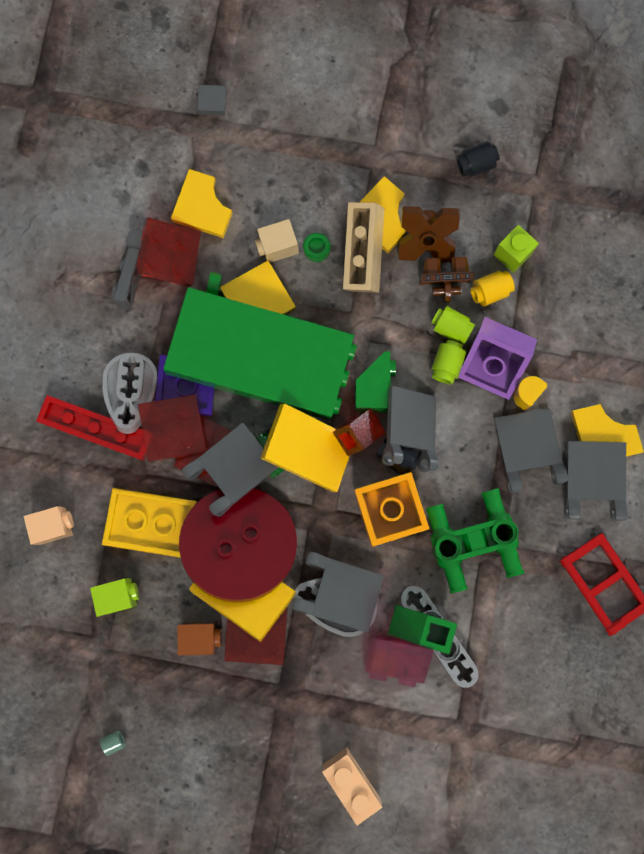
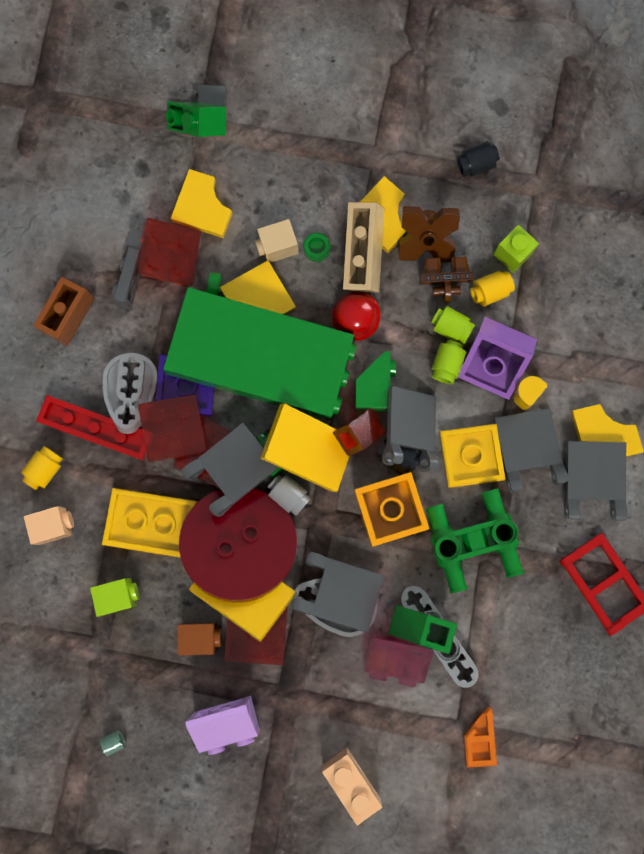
none -> yellow brick [21,446,63,490]
none -> dark orange brick [33,277,95,347]
none -> green slope [166,101,226,137]
none -> lavender slope [185,696,260,755]
none -> light grey brick [268,474,311,516]
none -> red helmet [332,292,380,341]
none -> yellow tile [439,424,506,488]
none -> orange tile [463,707,497,768]

